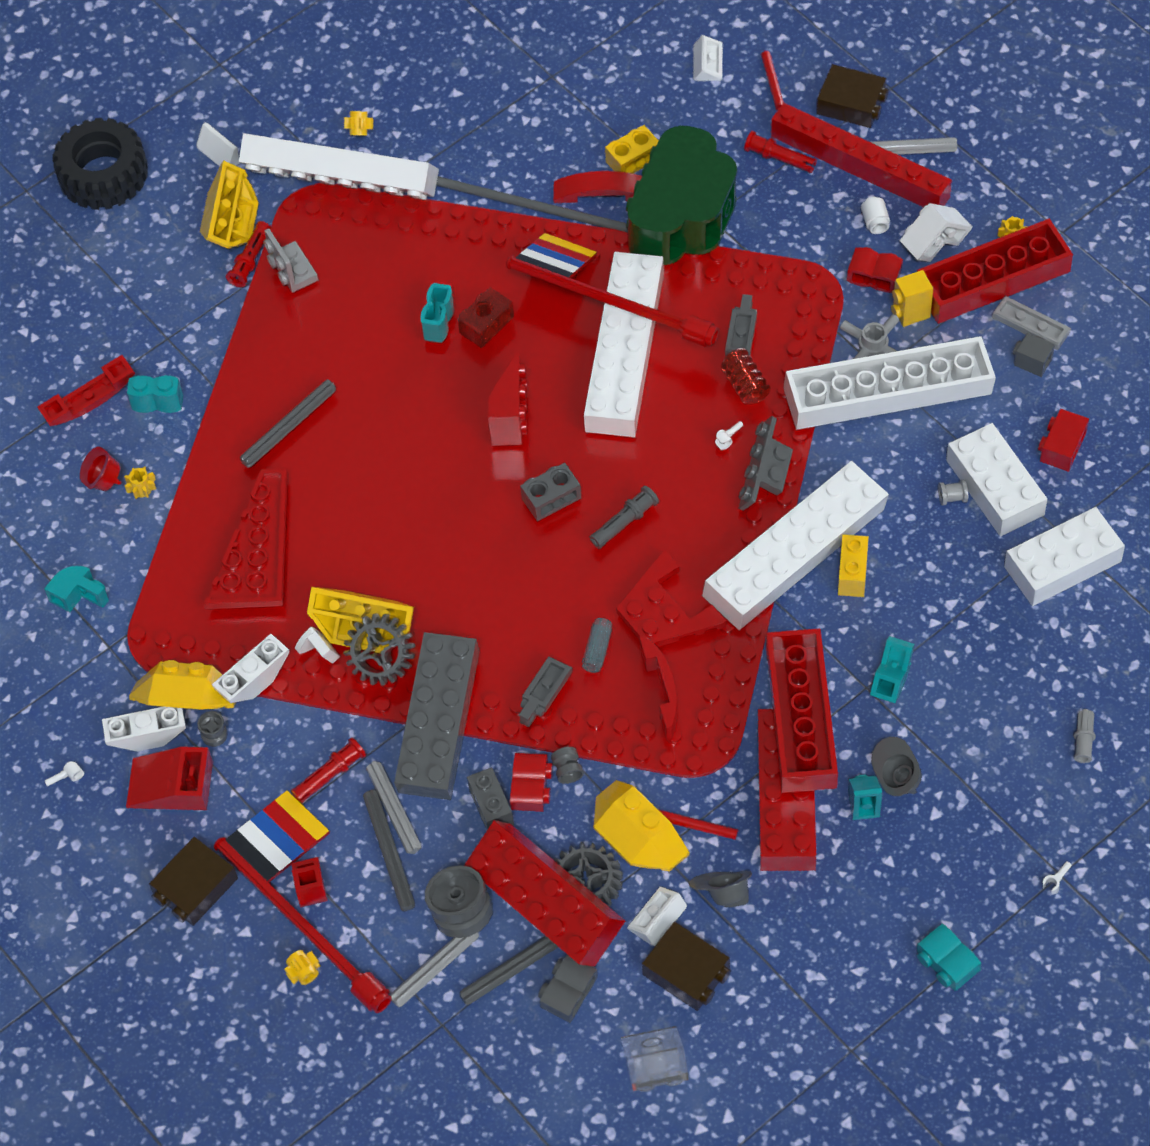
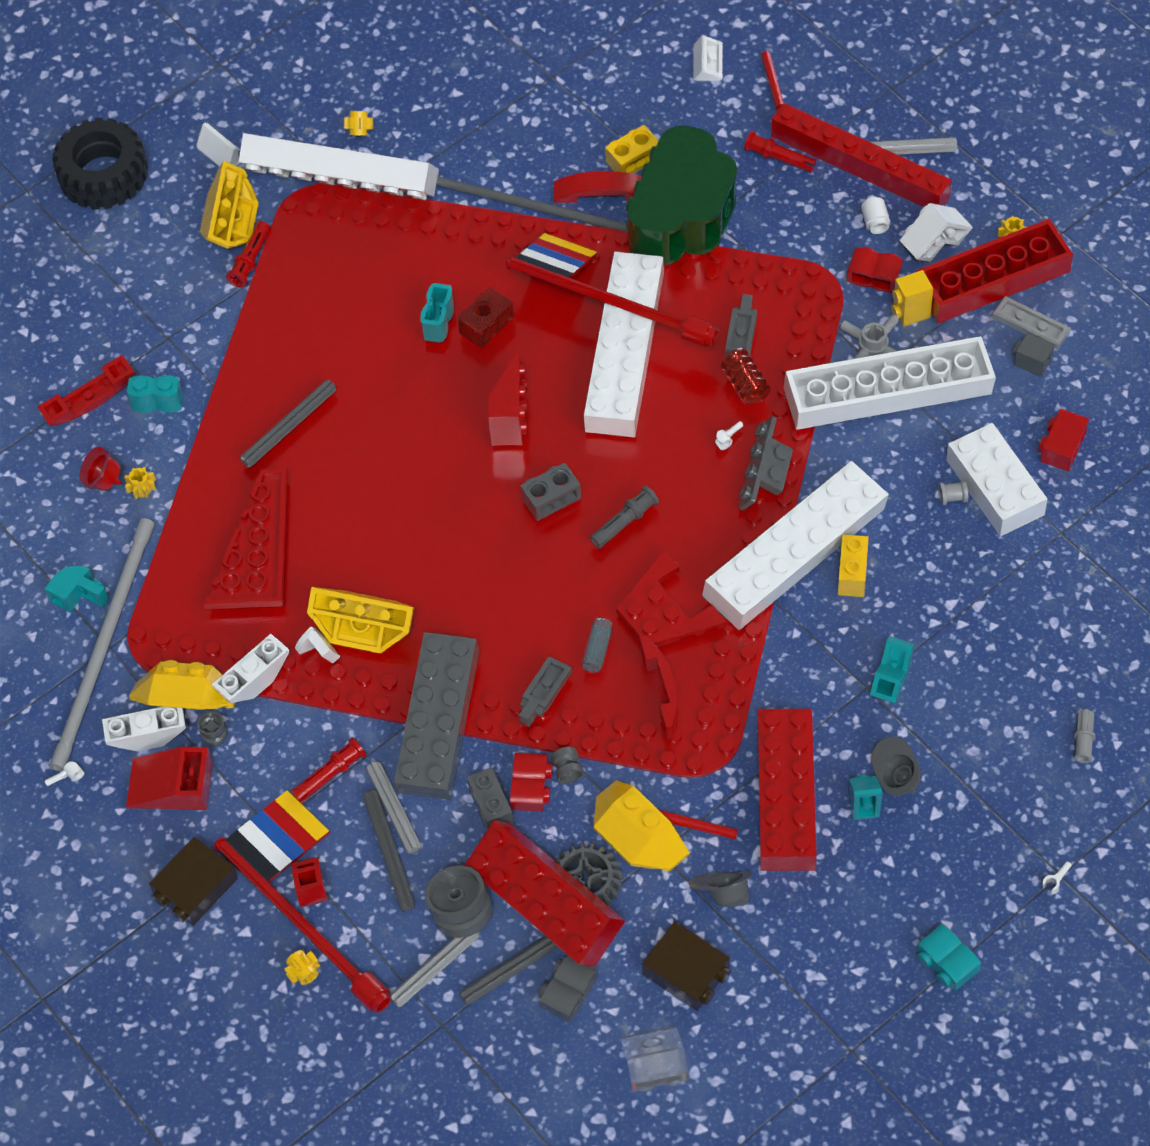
light grey bracket [263,228,318,293] -> none
dark grey gear [344,613,415,685] -> none
white slope [627,887,687,946] -> none
red brick [766,628,838,793] -> none
dark brown brick [817,64,889,128] -> none
white brick [1004,507,1125,606] -> none
none -> light grey piece [49,518,155,772]

